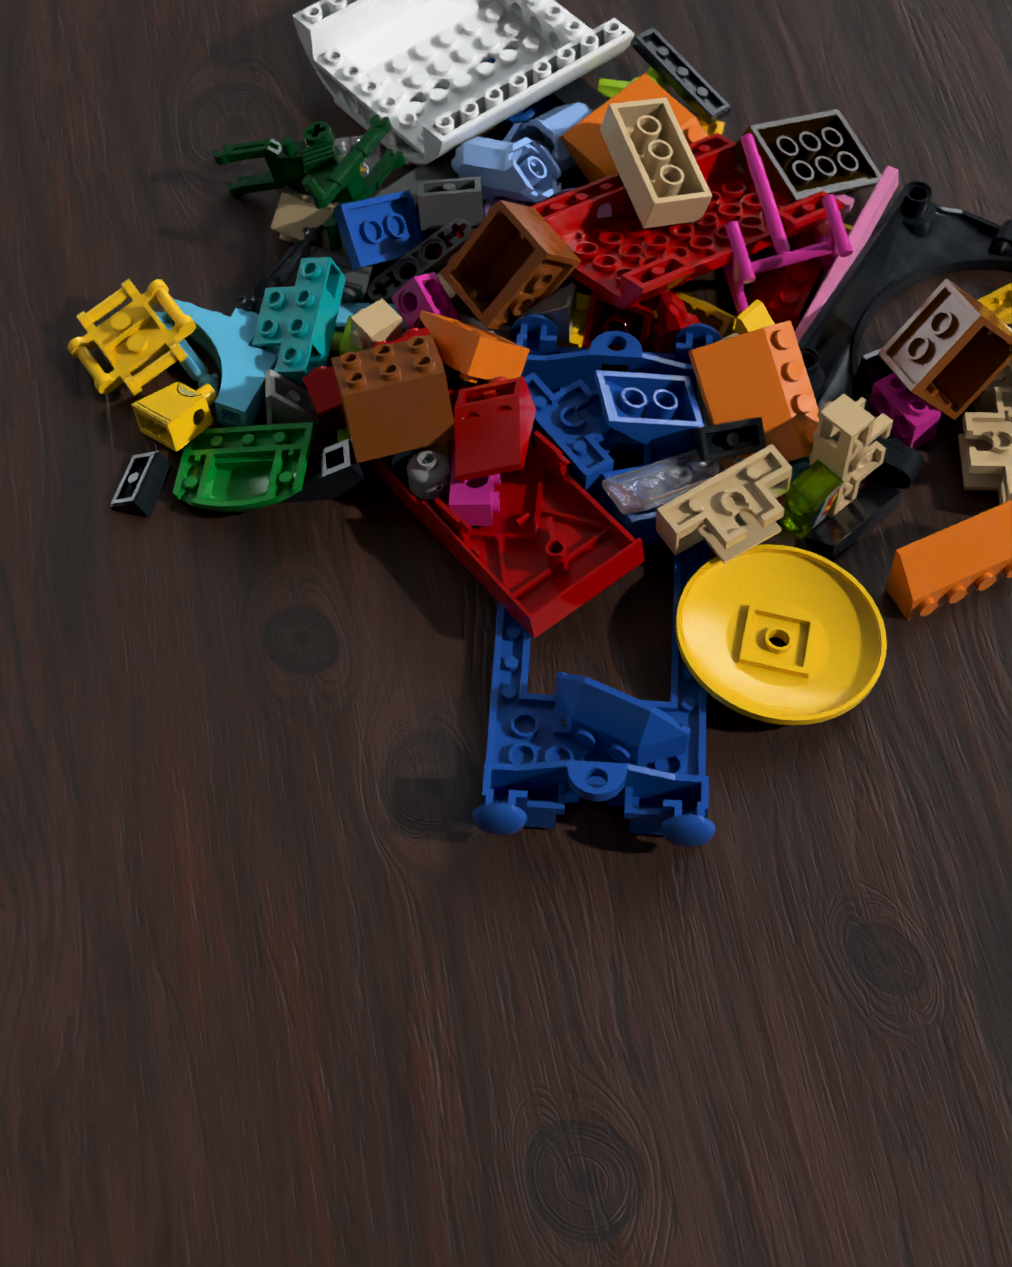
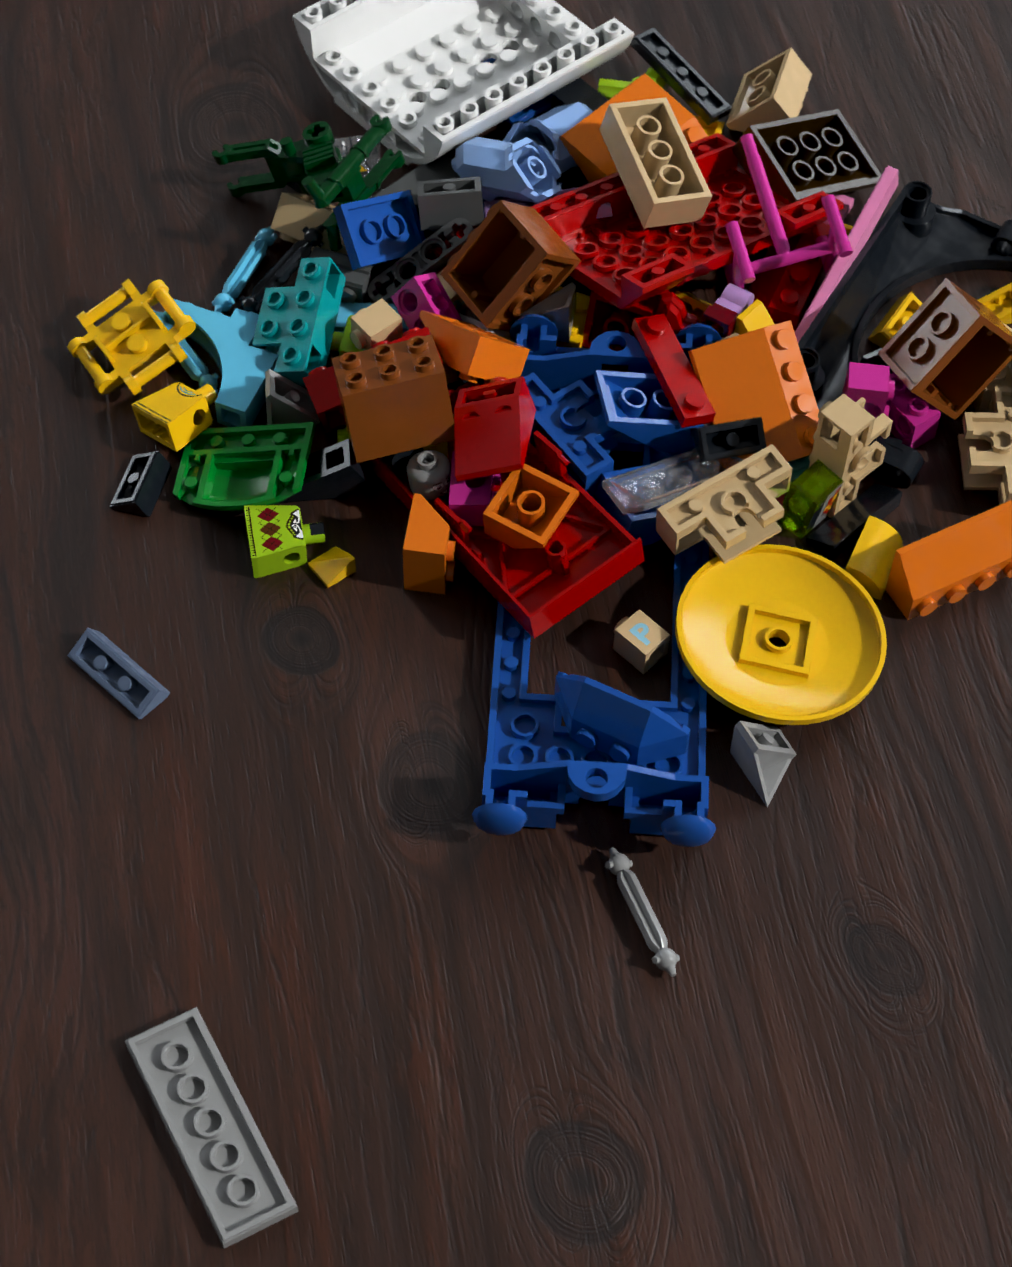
none -> sand blue slope [67,628,170,719]
none -> light grey tile [125,1007,298,1249]
none -> medium azure wheel [212,226,278,313]
none -> lime torso [244,505,326,578]
none -> yellow slope [308,546,356,588]
none -> orange slope [403,493,456,594]
none -> orange slope [483,463,579,549]
none -> light grey wheel [605,847,680,977]
none -> tan brick [613,609,670,674]
none -> red plate [631,314,716,428]
none -> leg [702,283,754,339]
none -> tan slope [726,48,812,132]
none -> light grey slope [730,721,797,808]
none -> dark pink brick [842,362,895,419]
none -> yellow brick [845,515,903,600]
none -> yellow slope [868,291,923,348]

